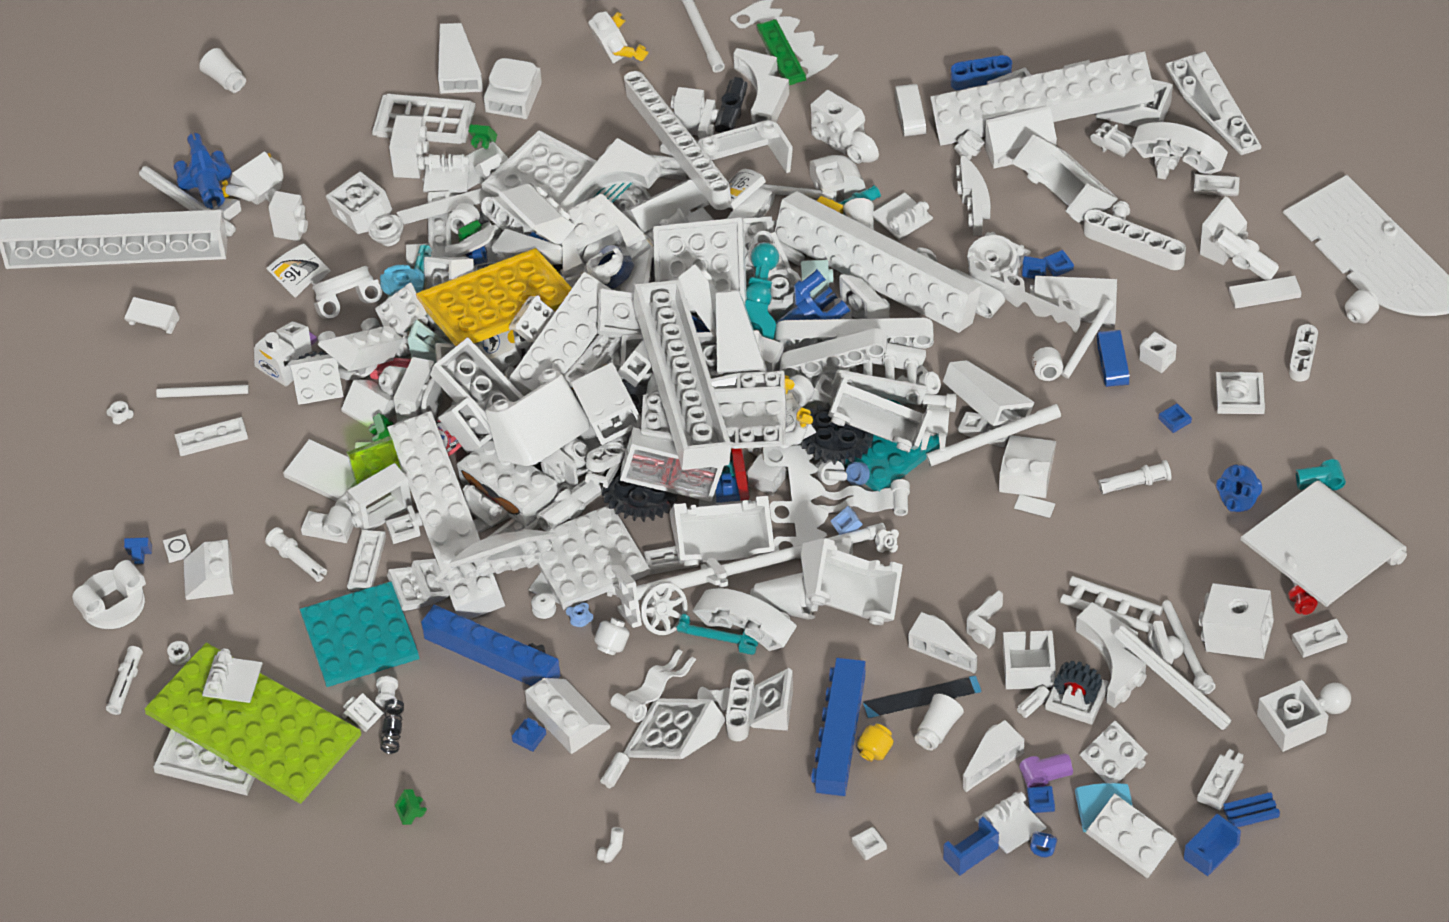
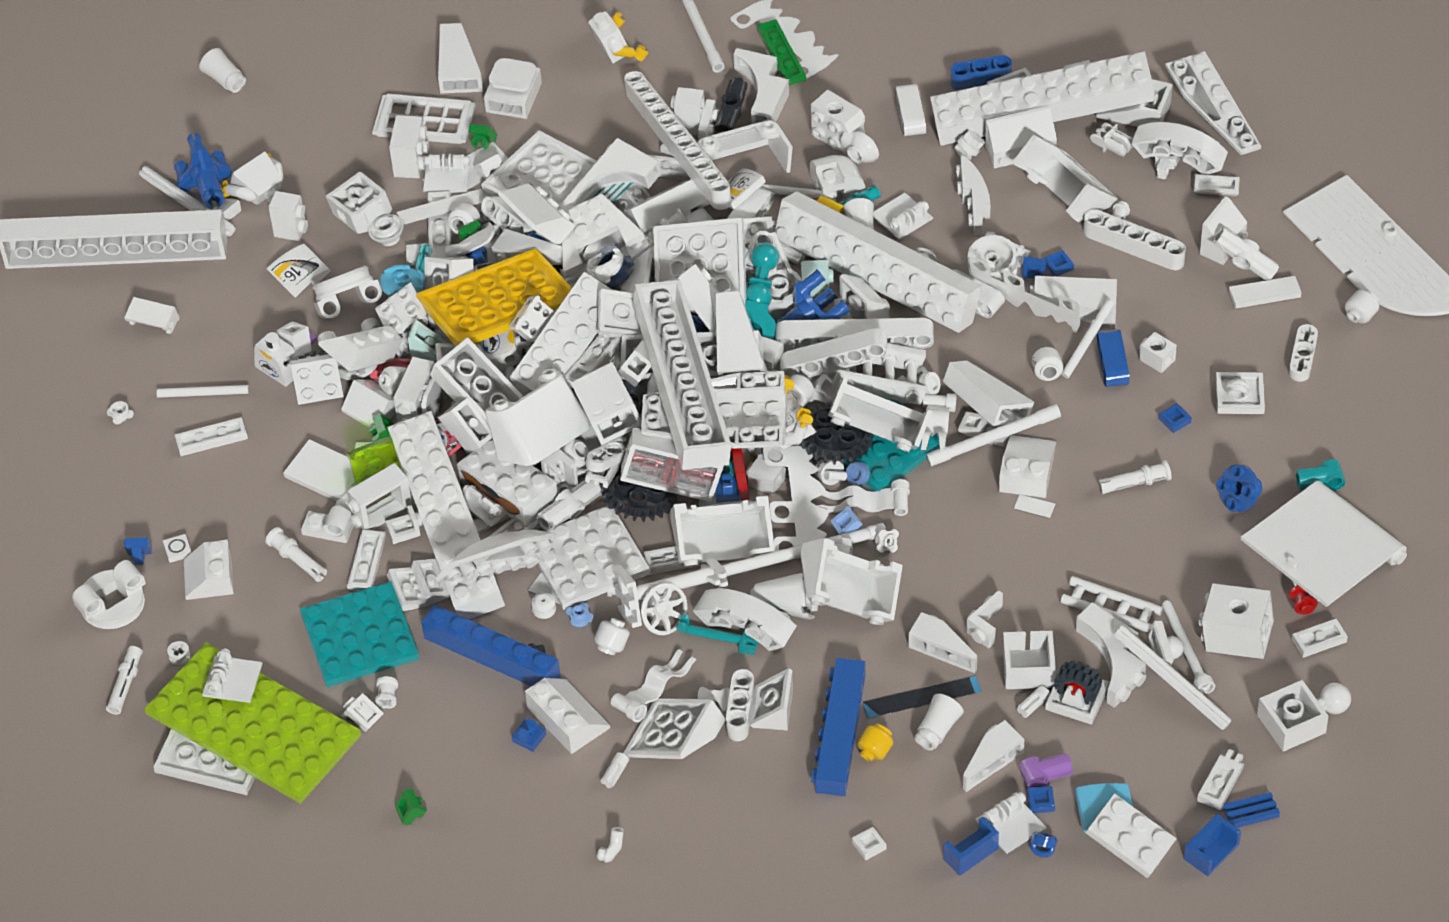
black piece [380,699,404,754] -> none
white hinge [1080,721,1148,783] -> none

